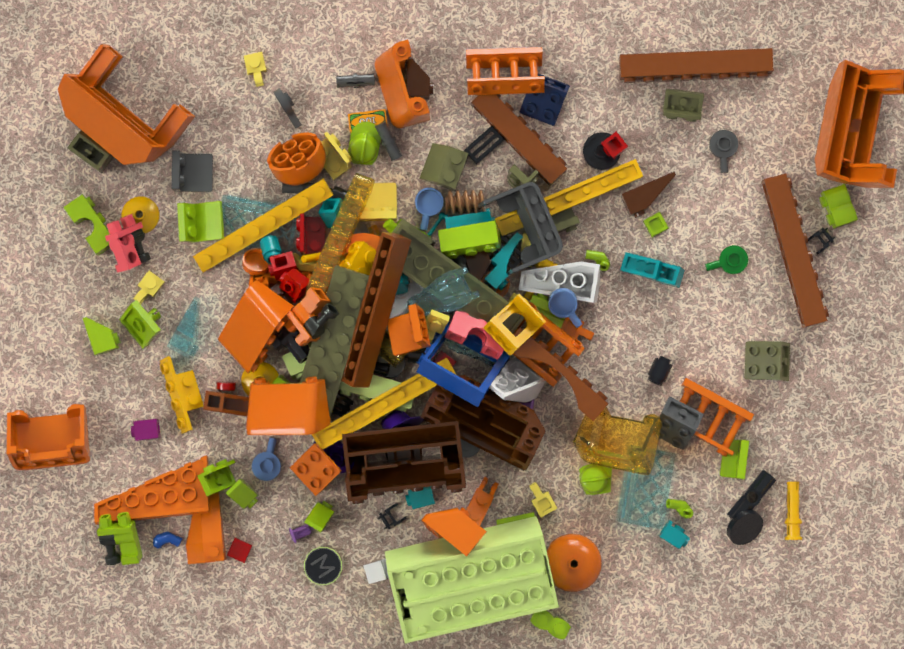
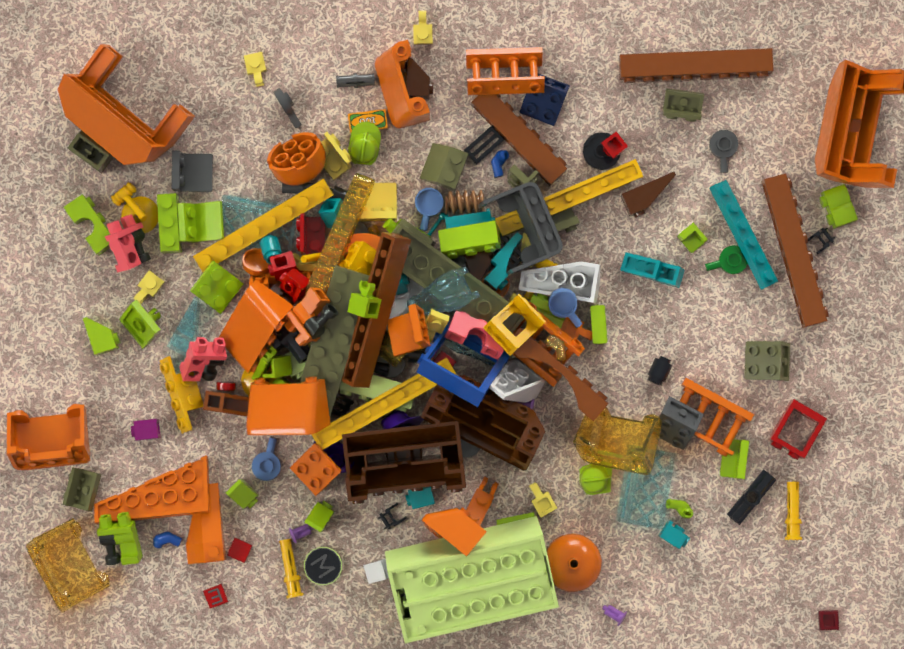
lime bracket [197,459,236,497] -> none
dark grey pin [375,121,402,161] -> none
lime brick [529,610,571,639] -> none
lime arm [585,250,610,271] -> none
lime tile [643,212,669,237] -> none
black tile [727,510,763,545] -> none
none -> clear yellow windscreen [26,518,110,613]
none -> olive bracket [63,467,102,512]
none -> yellow piece [111,182,147,221]
none -> lime arch [157,193,182,254]
none -> coral hips [179,337,227,381]
none -> lime plate [190,261,244,314]
none -> red tile [203,584,229,609]
none -> lime tile [251,346,277,380]
none -> lime panel [263,355,292,378]
none -> yellow pin [279,539,304,599]
none -> lime brick [347,280,382,319]
none -> light yellow plate [413,11,433,45]
none -> blue arm [491,150,509,178]
none -> clear yellow arm [545,335,566,361]
none -> lime slope [590,305,608,345]
none -> medium lavender piece [602,605,627,626]
none -> lime panel [677,222,708,253]
none -> teal plate [709,180,778,290]
none -> red window [768,399,827,460]
none -> dark red tile [818,610,839,630]

